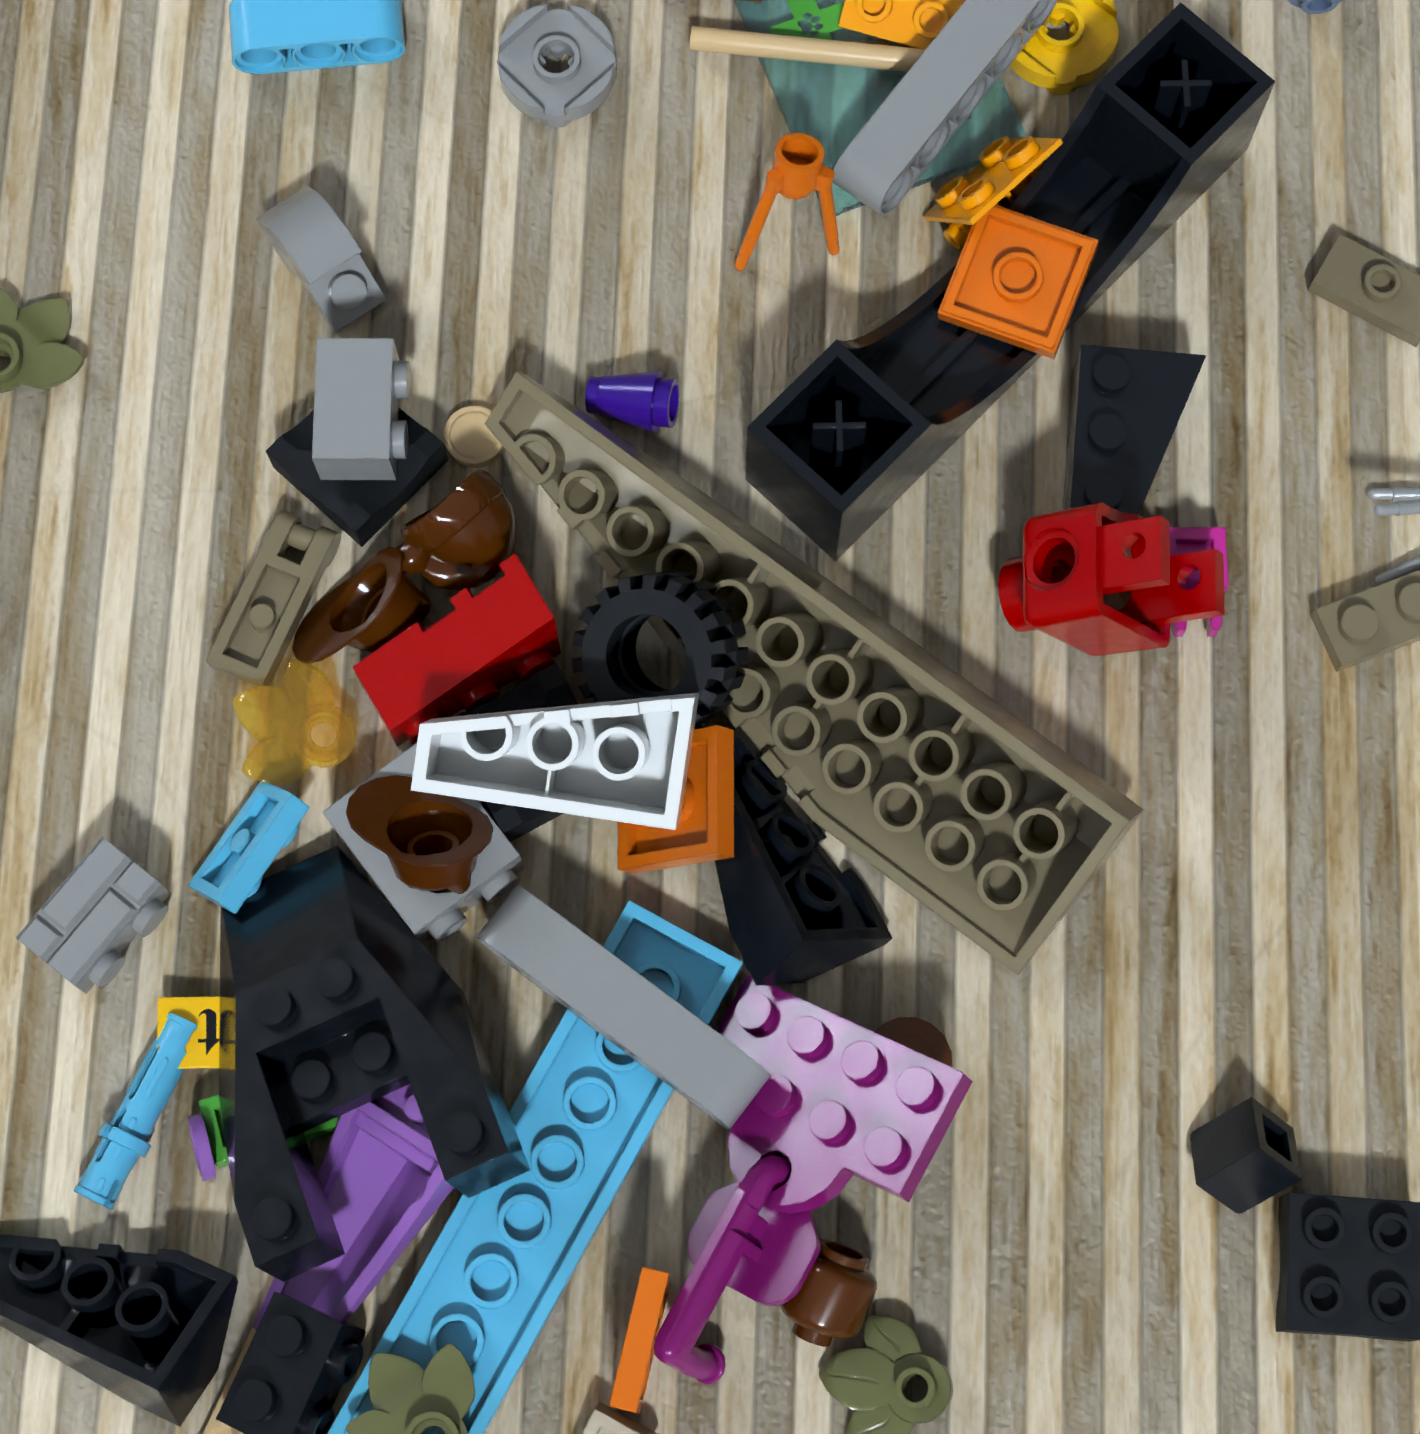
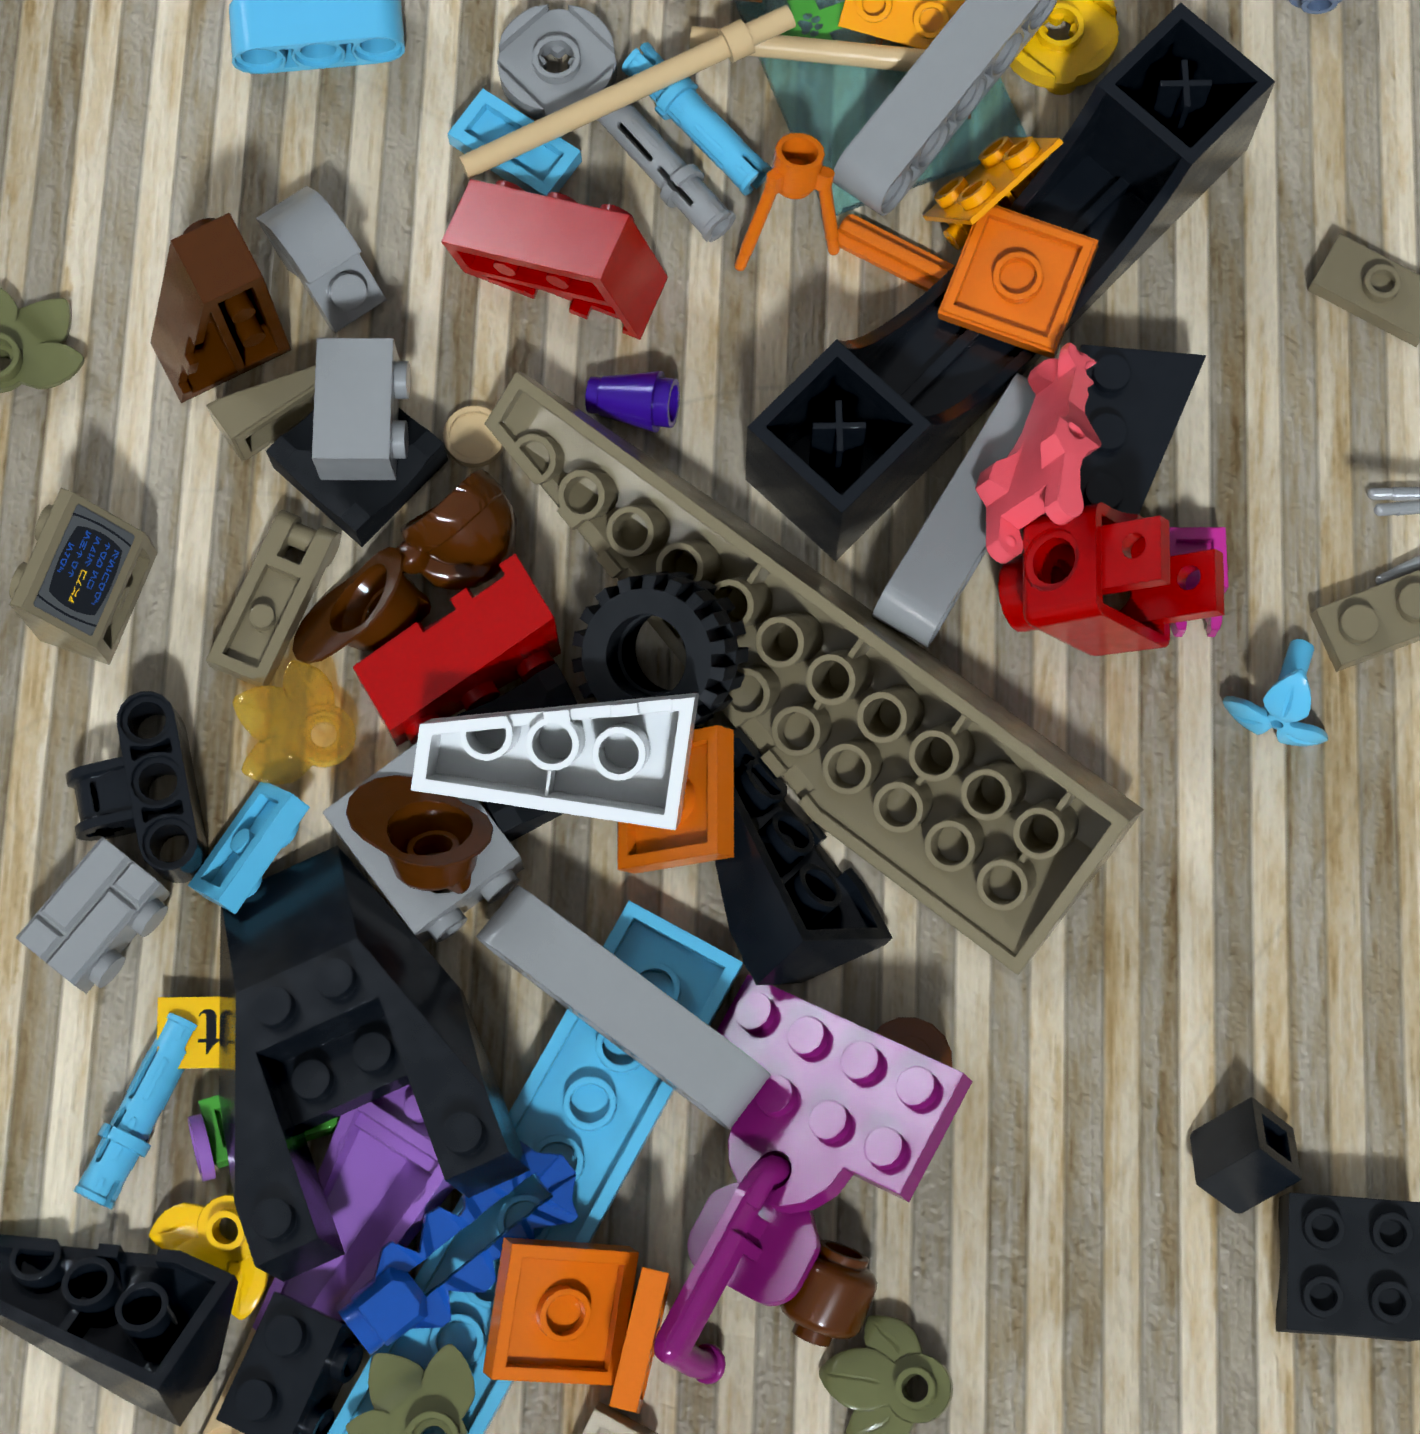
none -> slope [9,488,158,665]
none -> black piece [65,691,209,883]
none -> yellow plate [149,1194,269,1320]
none -> reddish brown wedge [150,213,291,403]
none -> dark tan slope [206,365,316,461]
none -> blue sword [338,1141,578,1356]
none -> wedge [441,179,668,340]
none -> medium azure plate [447,88,582,196]
none -> tan bar [458,5,796,179]
none -> orange tile [483,1237,639,1386]
none -> light grey pin [596,104,736,242]
none -> medium azure pin [622,42,772,196]
none -> orange axle [838,214,955,291]
none -> light grey beam [872,373,1036,648]
none -> coral animal [975,342,1102,564]
none -> medium azure plant [1223,639,1328,747]

